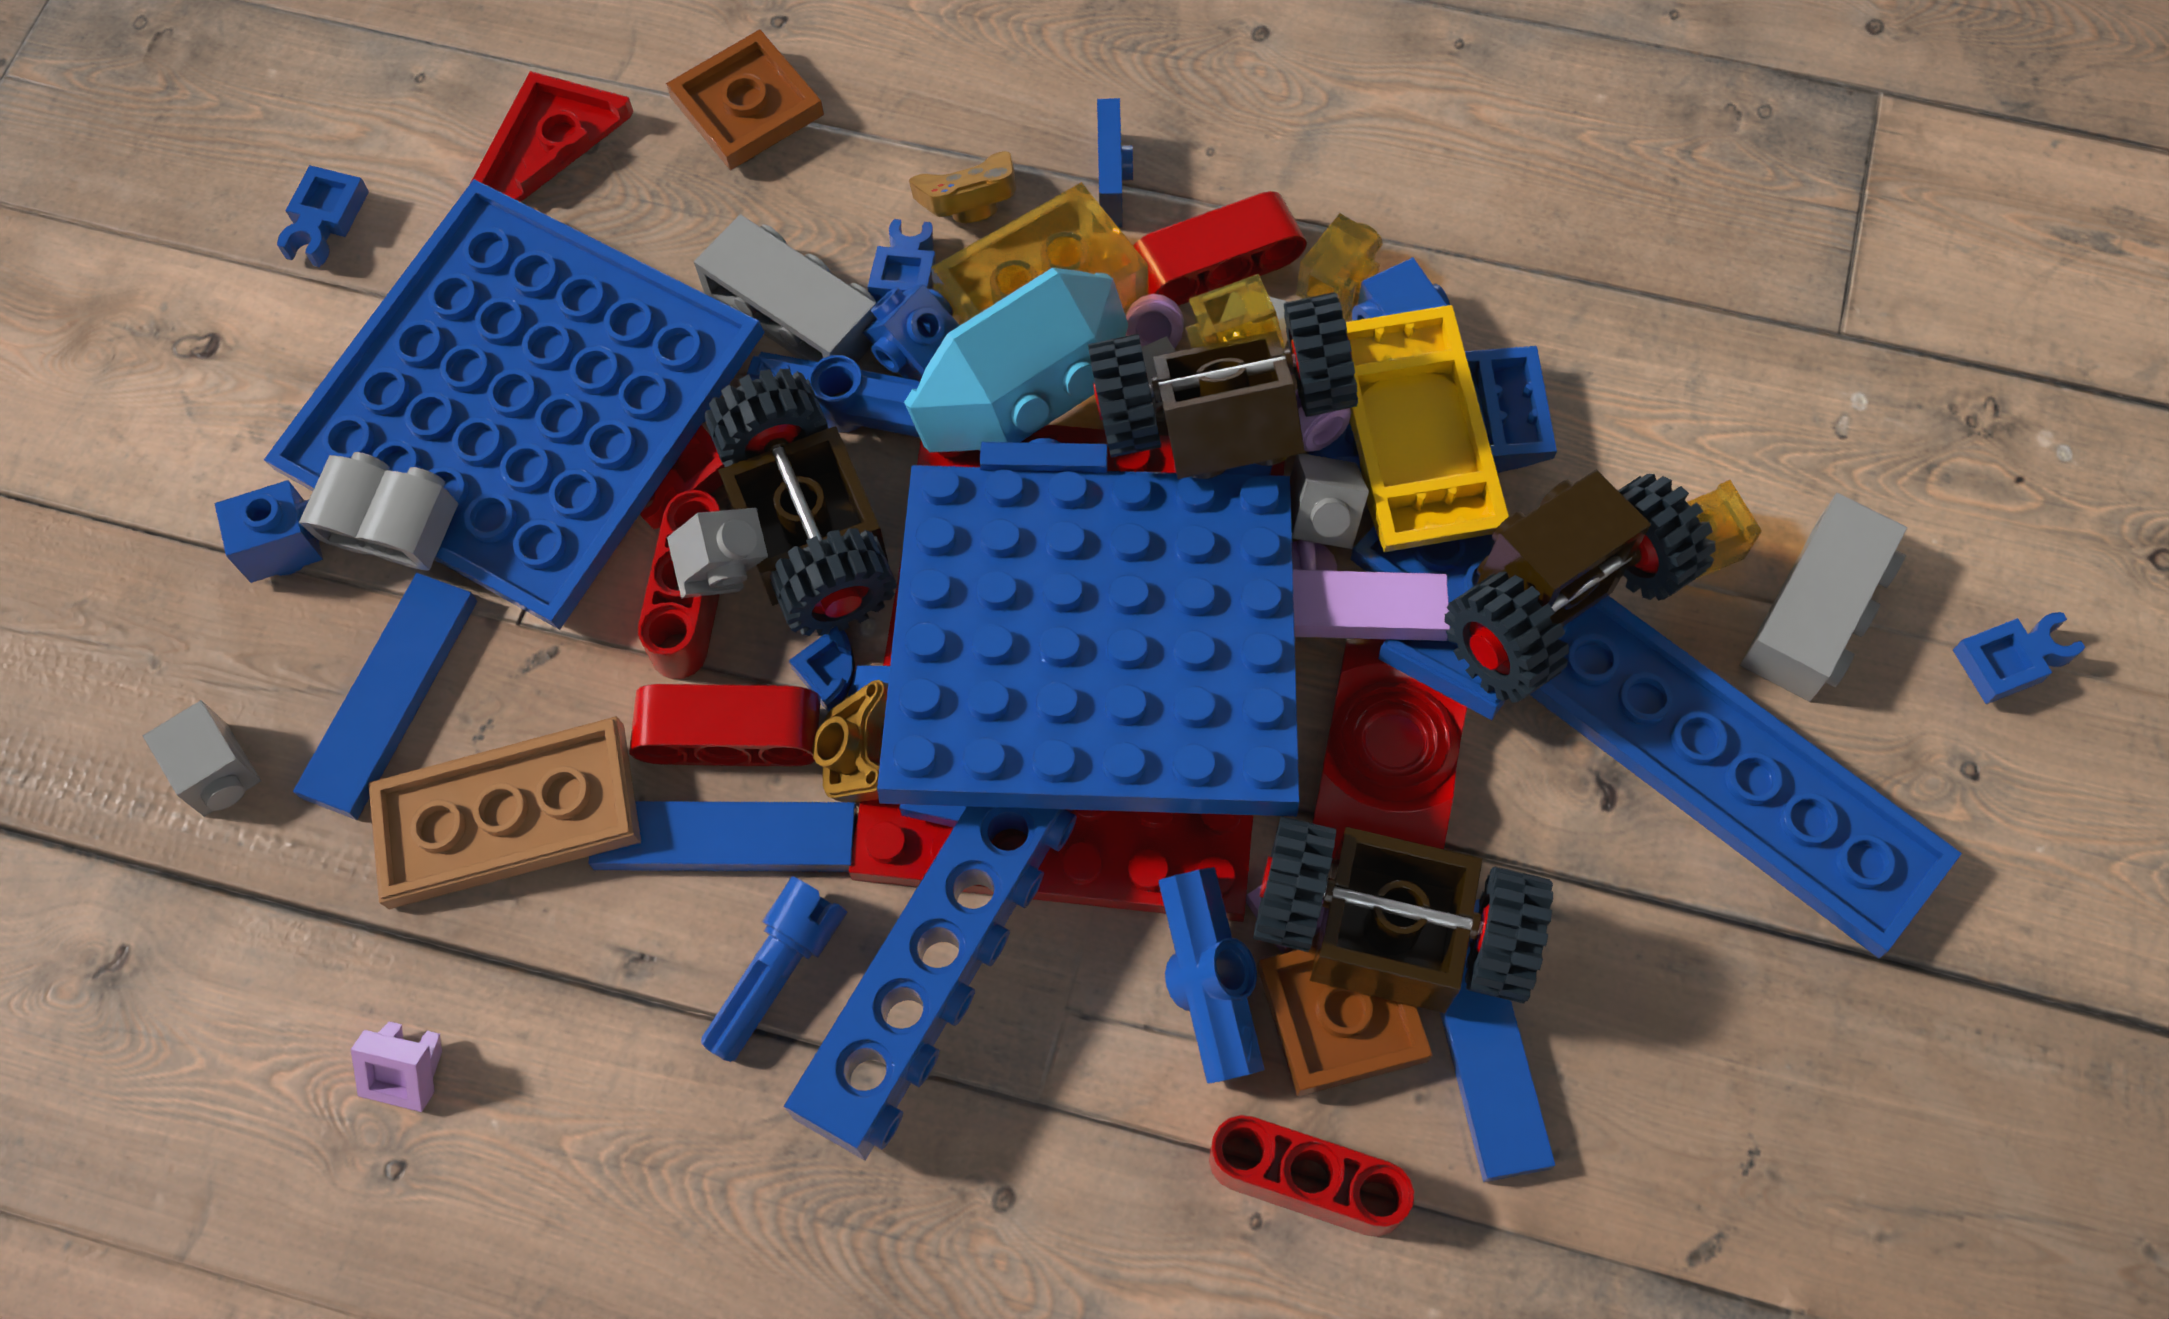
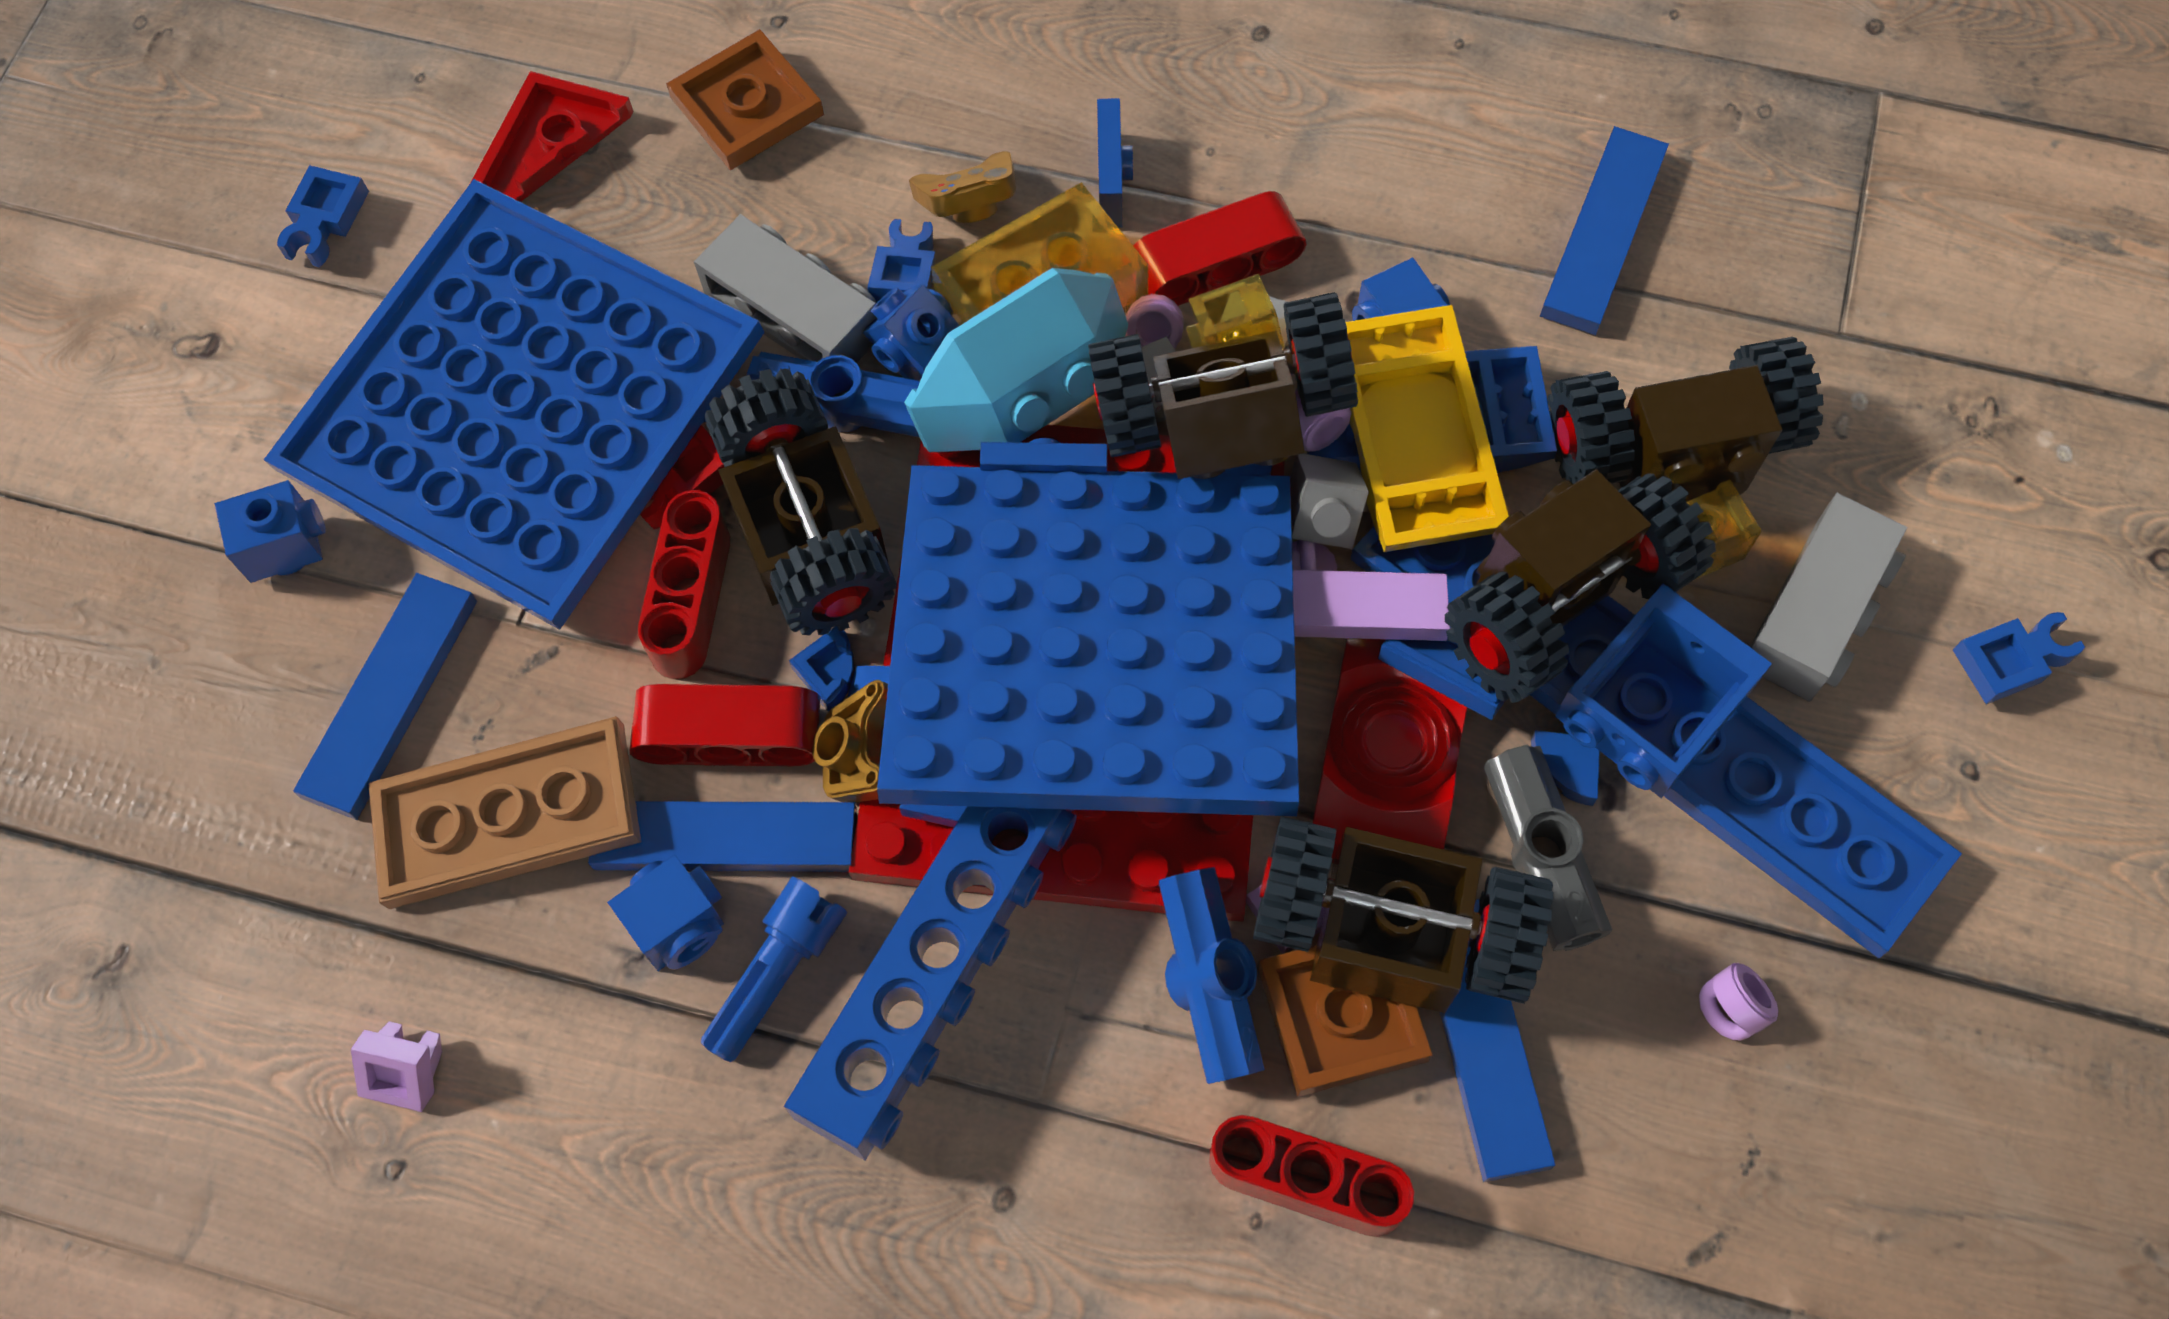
light grey brick [143,700,261,817] -> none
light grey brick [299,452,459,570] -> none
light grey brick [667,508,768,598] -> none
clear yellow brick [1296,213,1383,322] -> none
none -> blue brick [607,855,724,971]
none -> dark grey piece [1484,744,1612,951]
none -> blue tile [1531,730,1600,806]
none -> blue tile [1540,126,1669,335]
none -> brick [1548,337,1824,502]
none -> blue window [1555,583,1772,799]
none -> lavender tile [1699,963,1778,1041]

